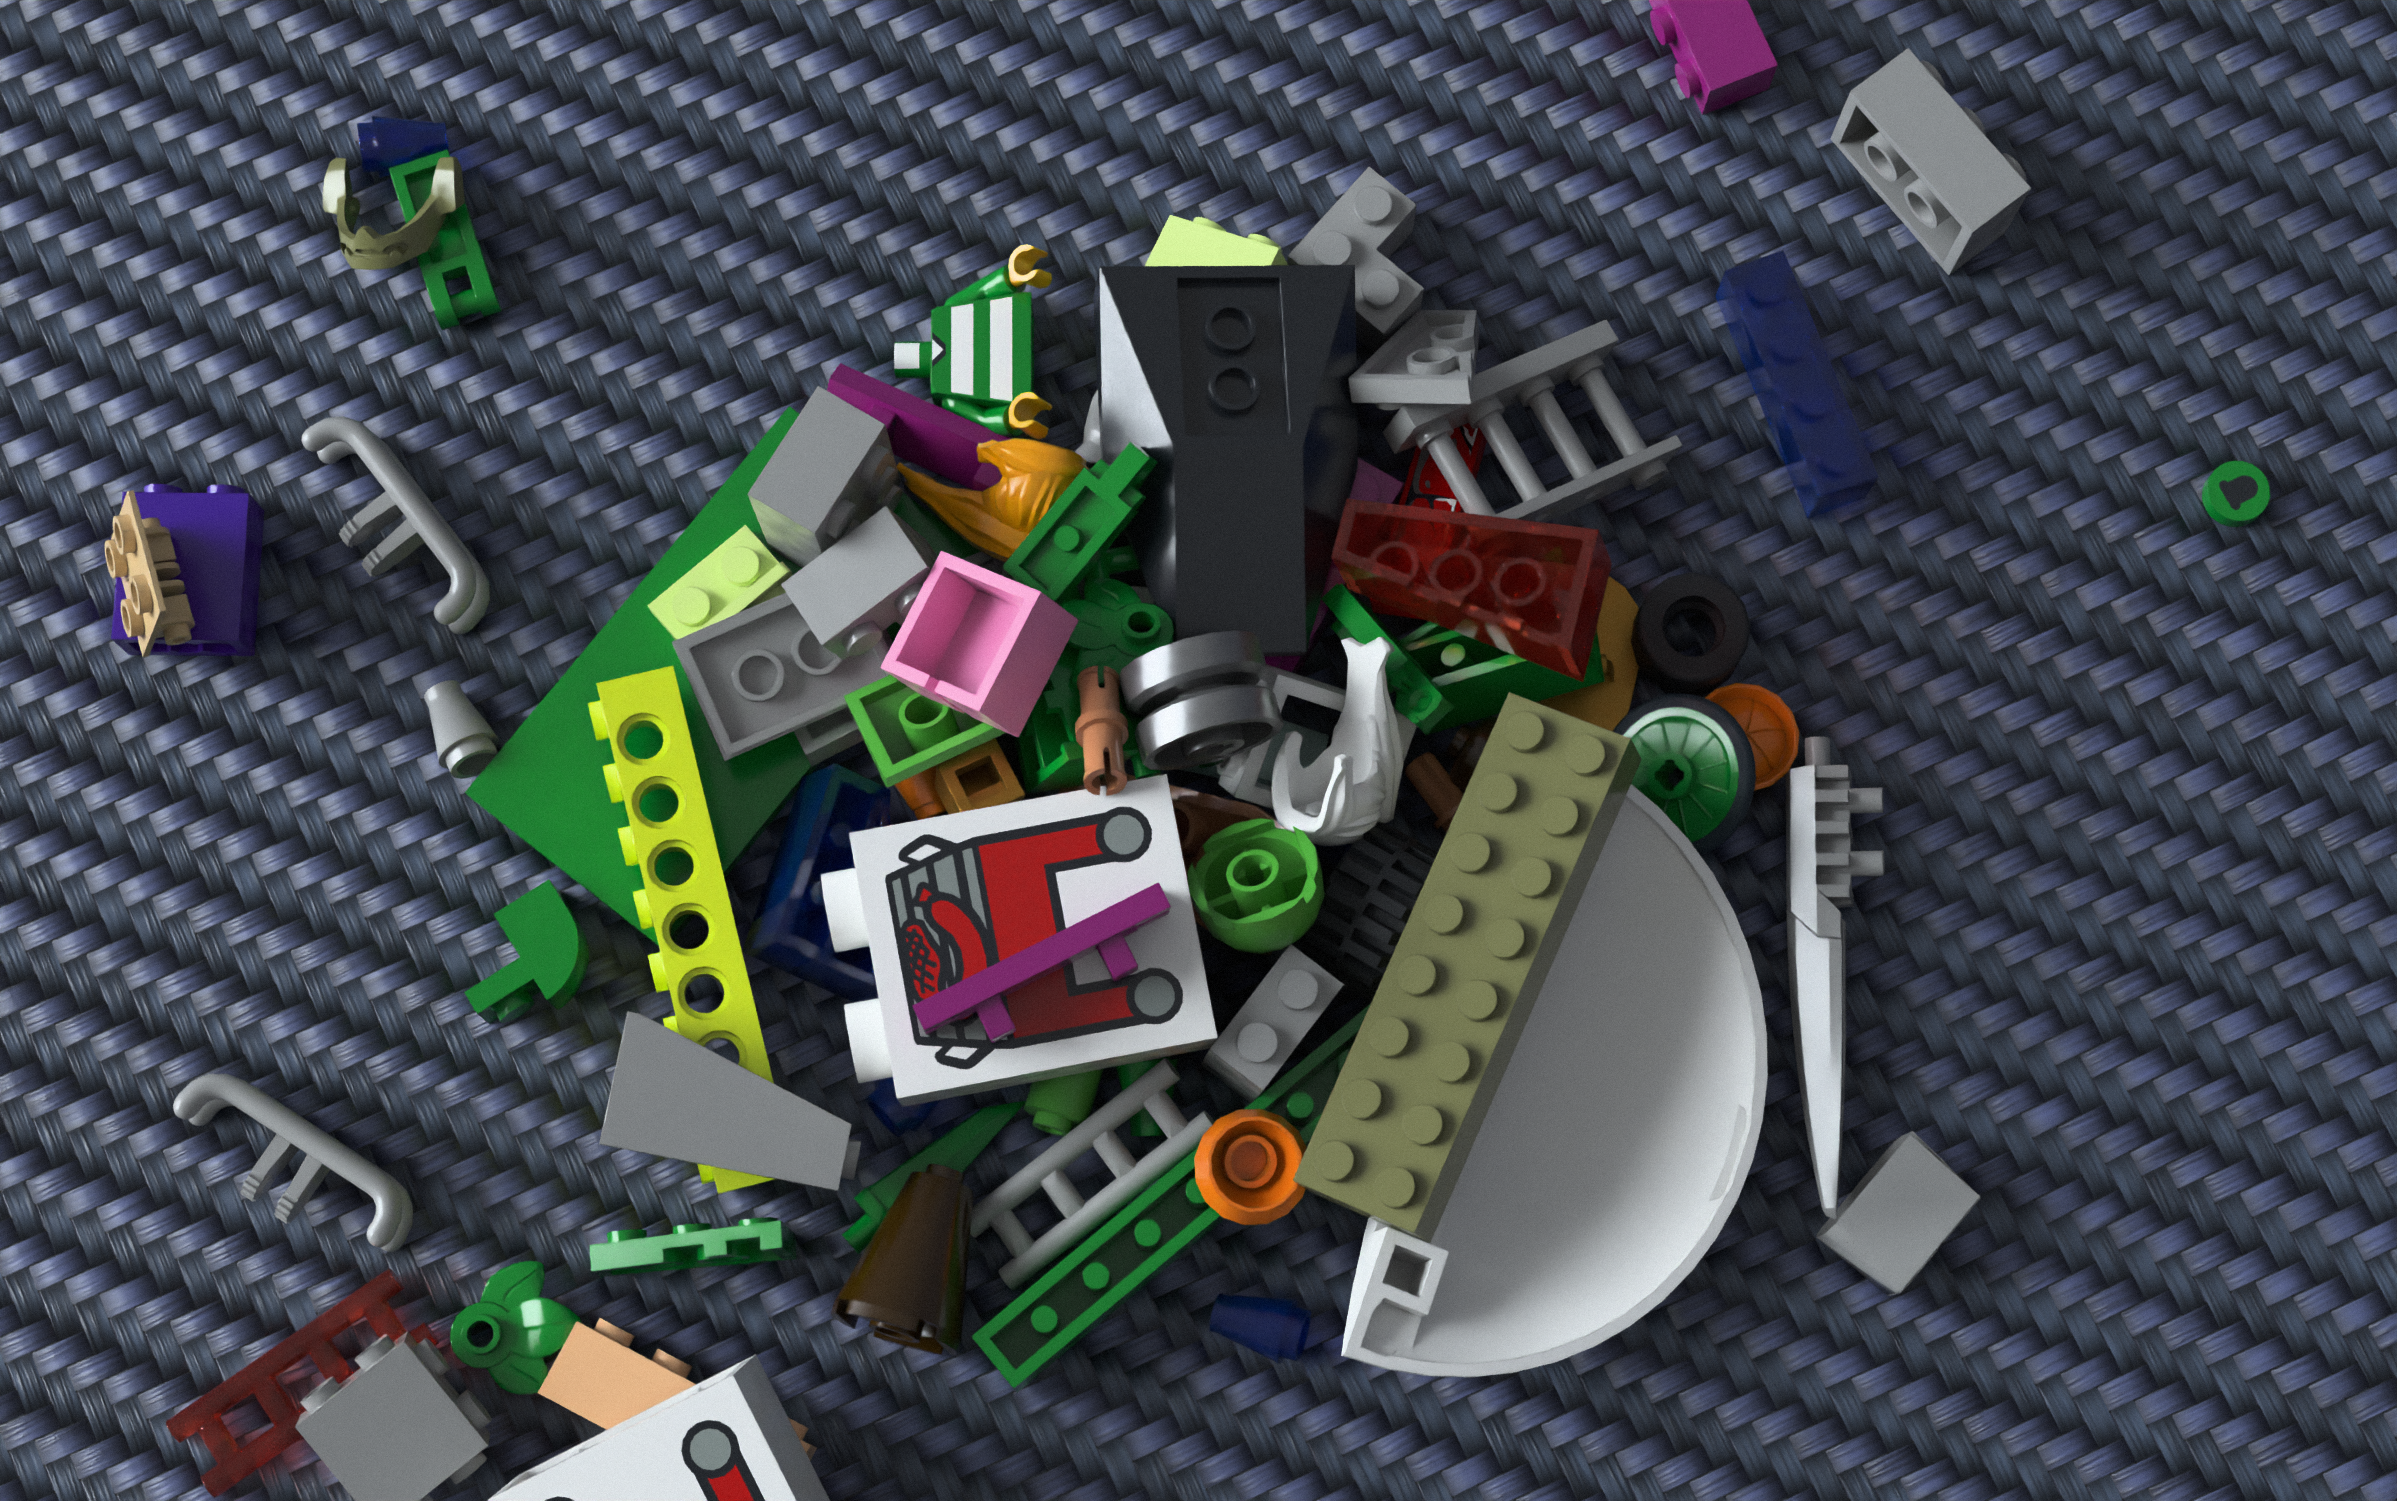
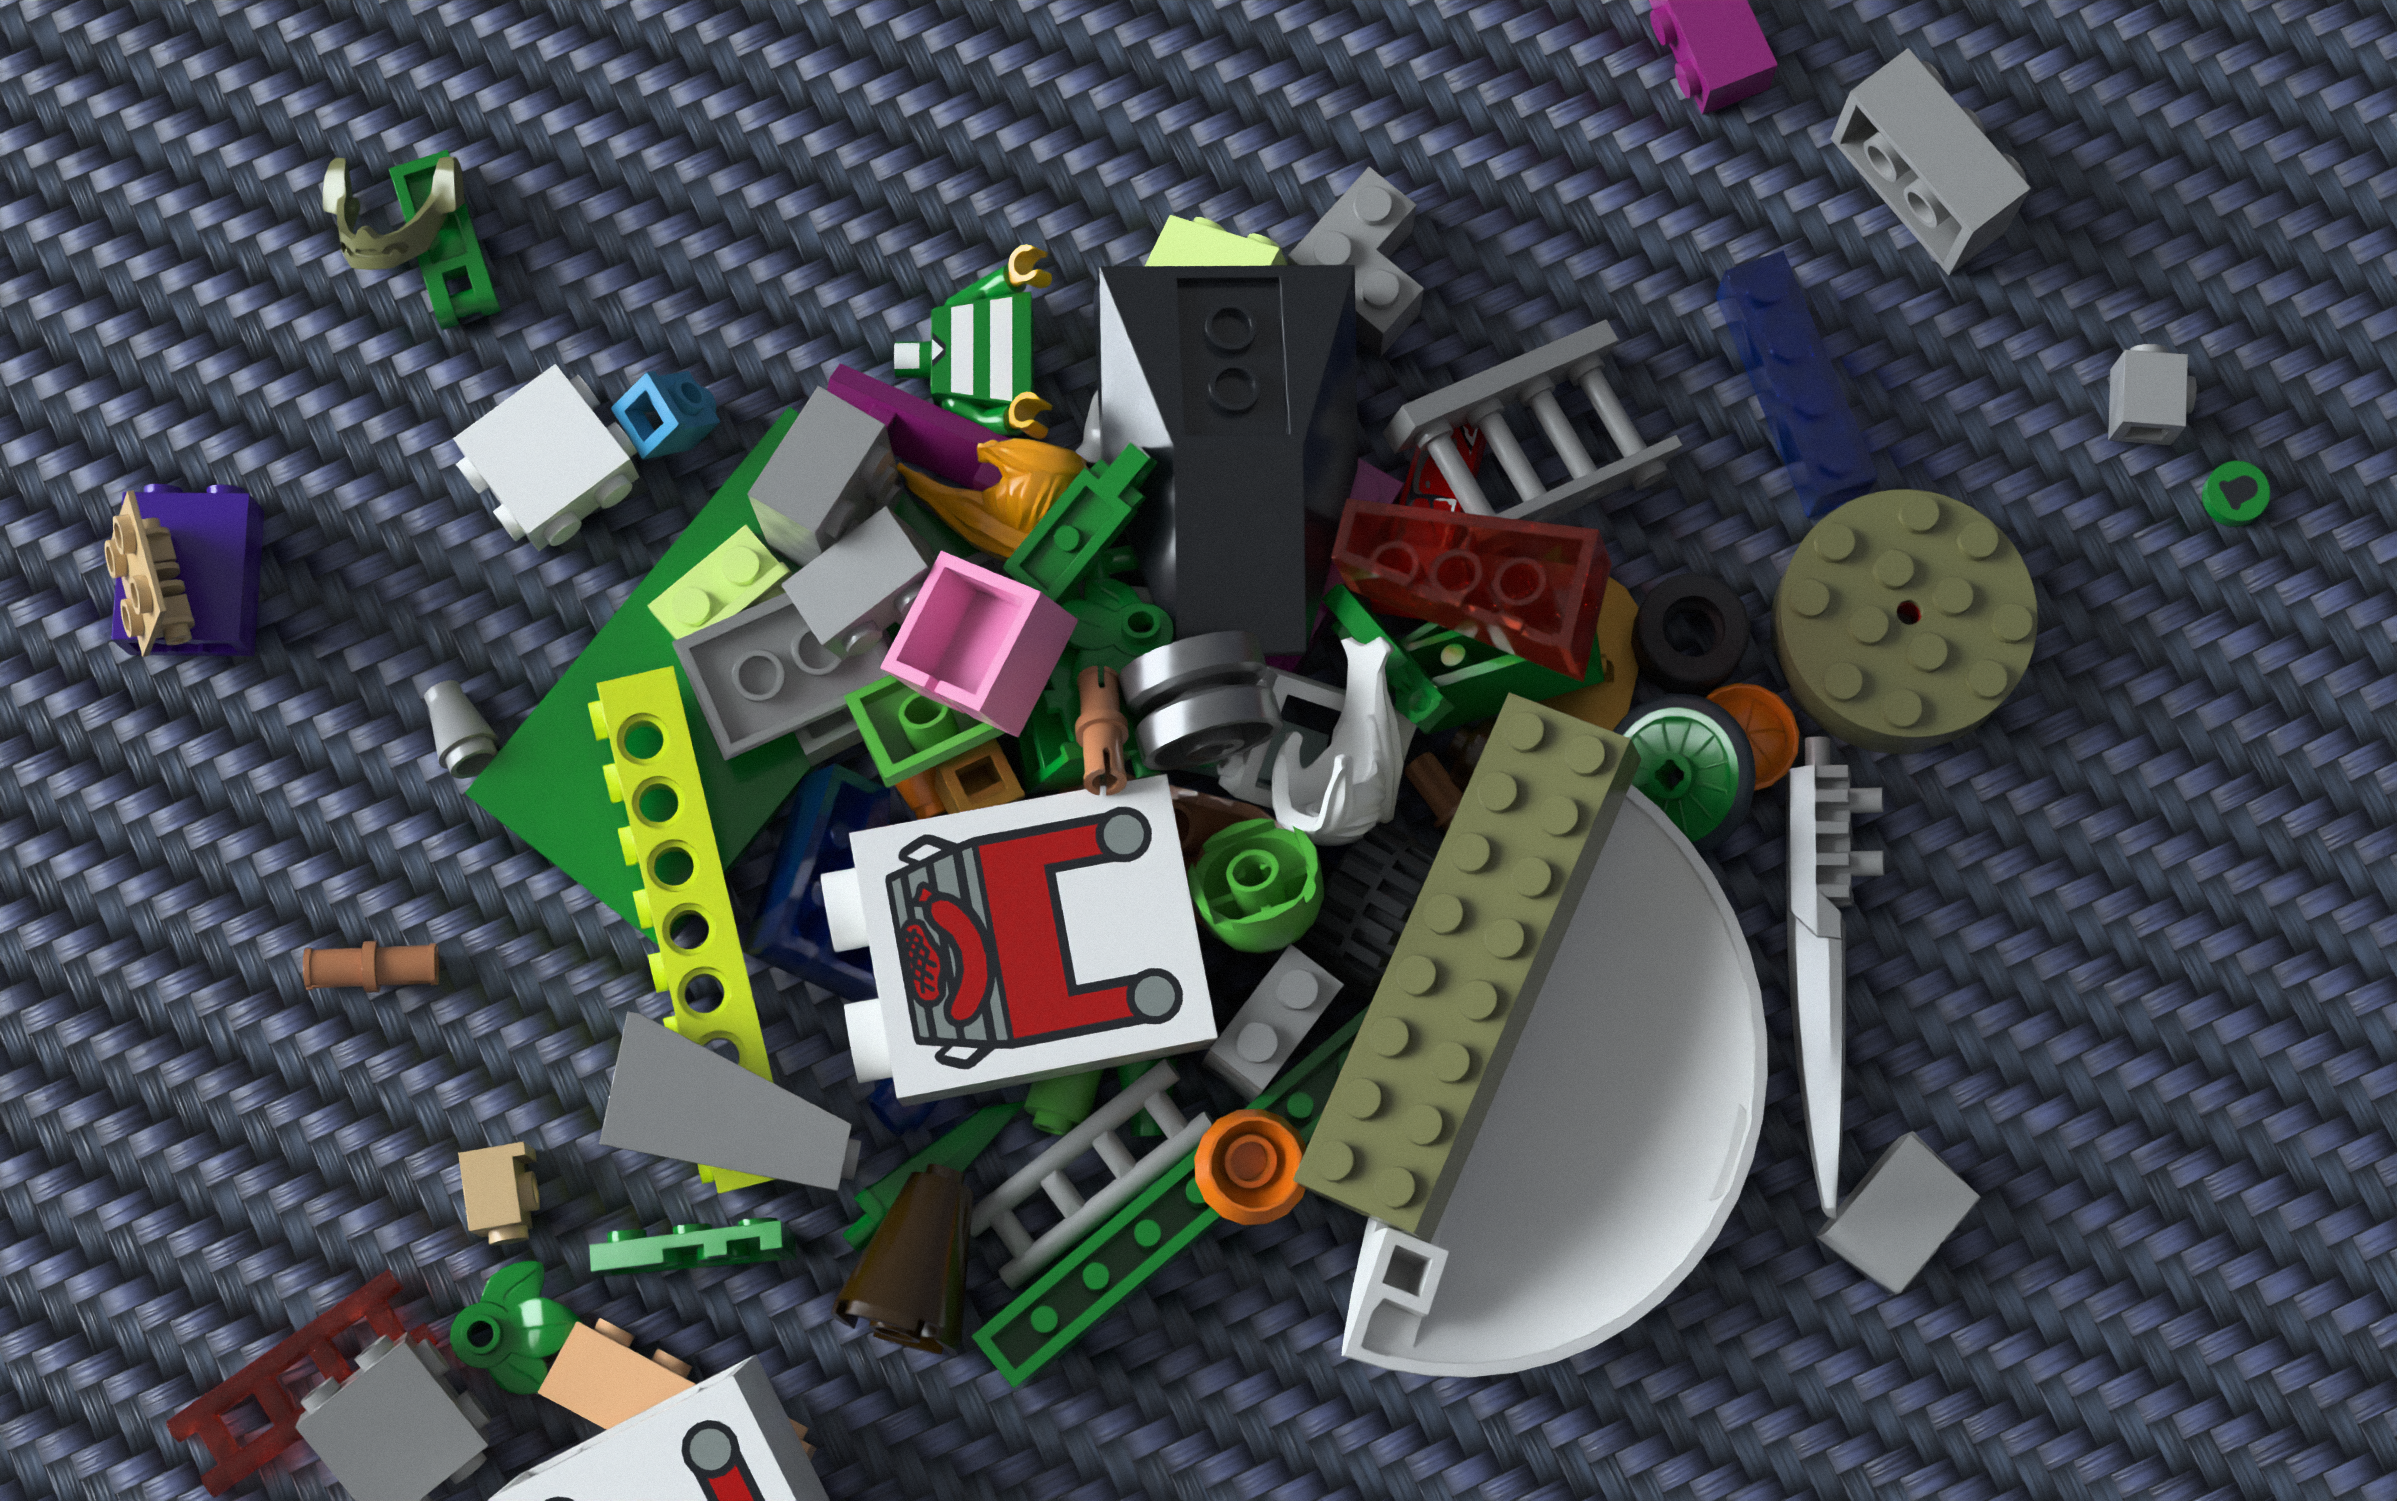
light grey piece [173,1074,413,1252] -> none
light grey piece [301,416,490,635] -> none
clear blue cone [357,116,449,178] -> none
green brick [464,879,589,1024] -> none
magenta hinge [912,882,1171,1043] -> none
clear blue cone [1209,1293,1311,1364] -> none
light grey wing [1348,310,1480,410] -> none
none -> nougat pin [303,941,440,993]
none -> white brick [453,364,639,552]
none -> tan brick [458,1141,540,1245]
none -> dark azure brick [611,371,720,460]
none -> olive piece [1770,489,2038,754]
none -> light grey brick [2108,344,2197,445]

